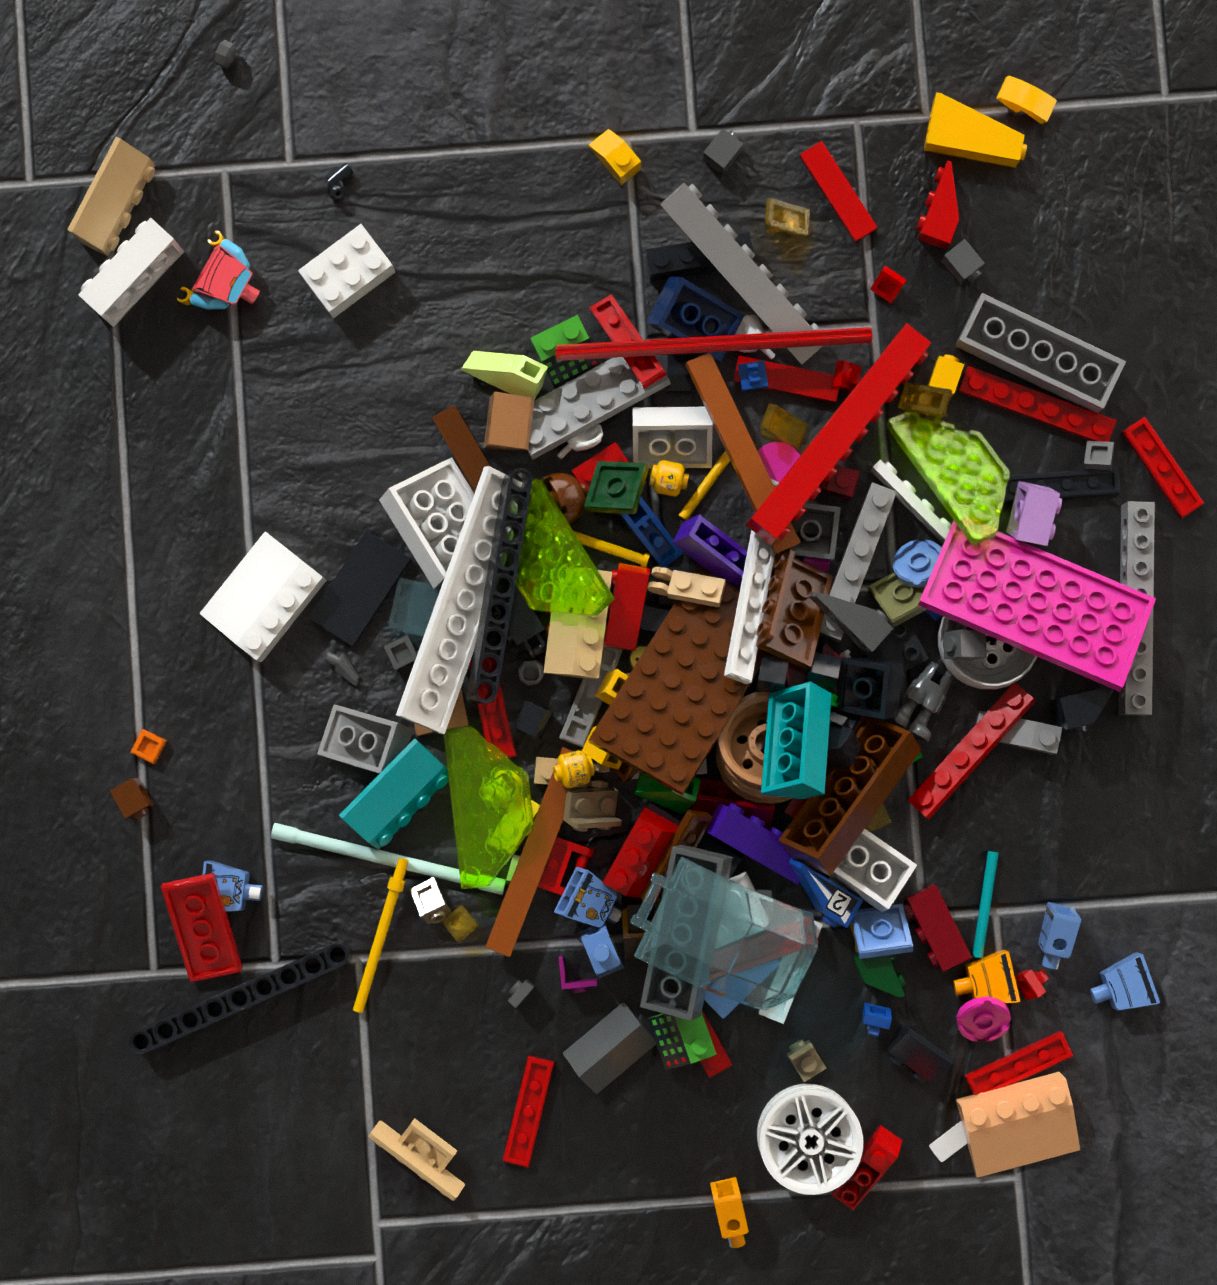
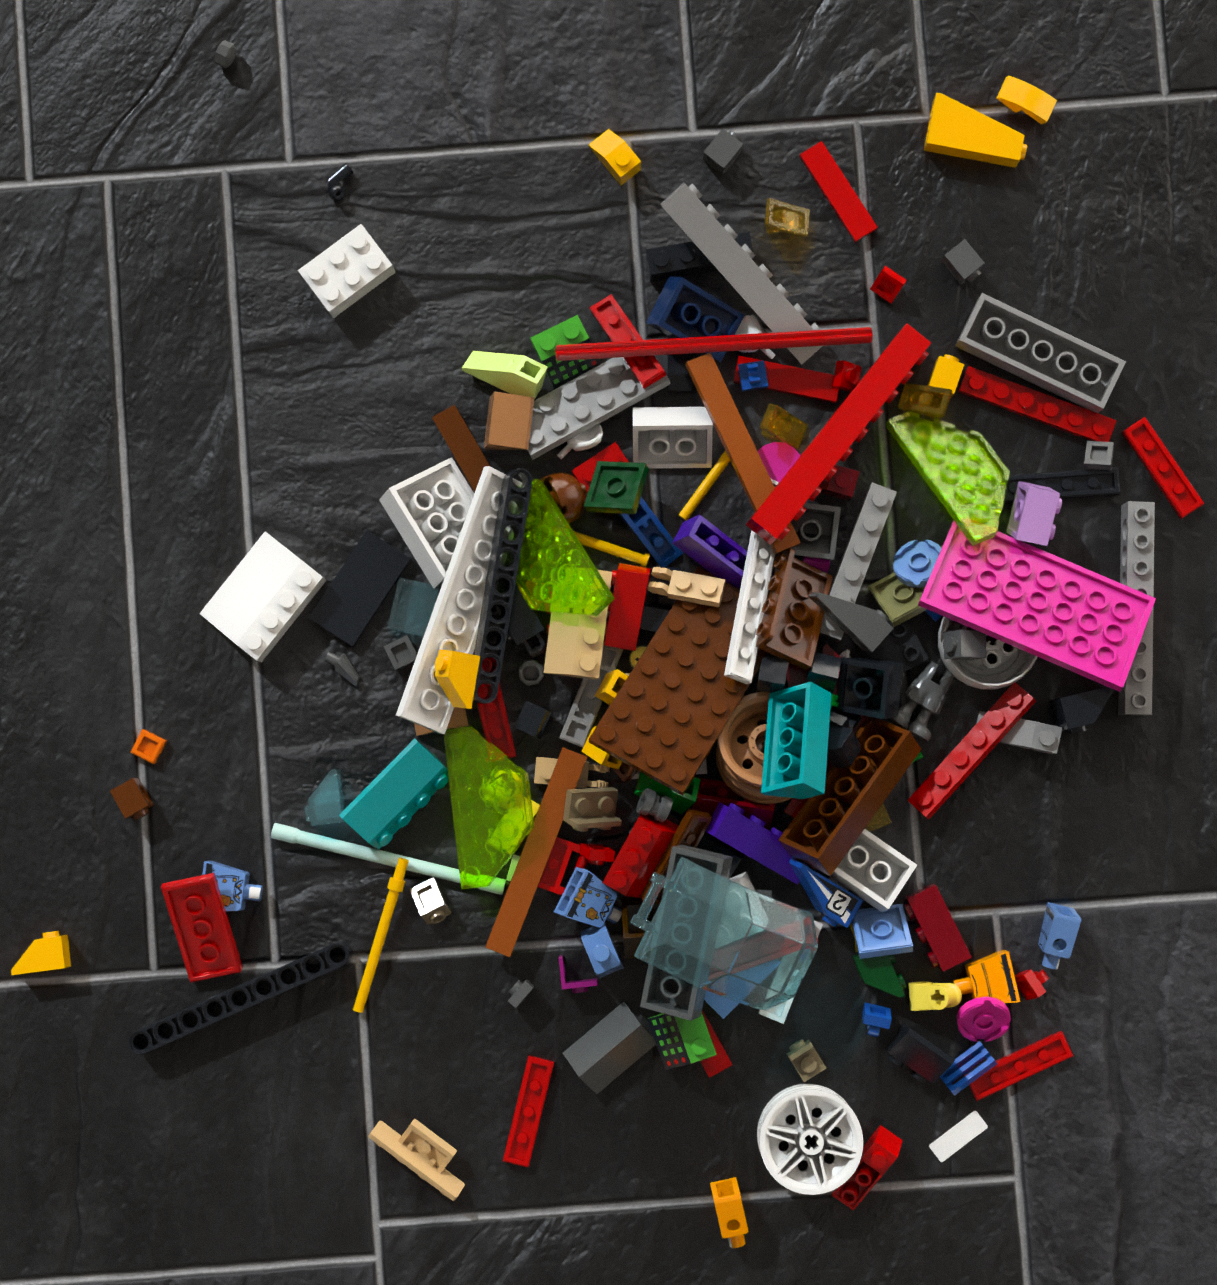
tan slope [67,137,155,256] -> none
white brick [78,218,184,327] -> none
torso [177,231,260,310] -> none
light grey slope [317,704,414,774] -> none
clear yellow tile [442,904,480,943] -> none
yellow head [553,750,594,788] -> none
yellow head [649,460,689,497] -> none
white plate [870,460,951,544] -> none
red slope [916,160,959,250] -> none
light nougat slope [956,1072,1080,1178] -> none
teal bar [972,851,999,958] -> none
medium blue torso [1090,952,1160,1010] -> none
none -> yellow slope [11,931,71,975]
none -> clear light blue slope [305,769,345,826]
none -> yellow slope [435,650,480,709]
none -> red plate [580,843,615,865]
none -> dark grey wheel [636,788,673,823]
none -> light yellow piece [908,981,962,1011]
none -> blue tile [940,1041,997,1096]

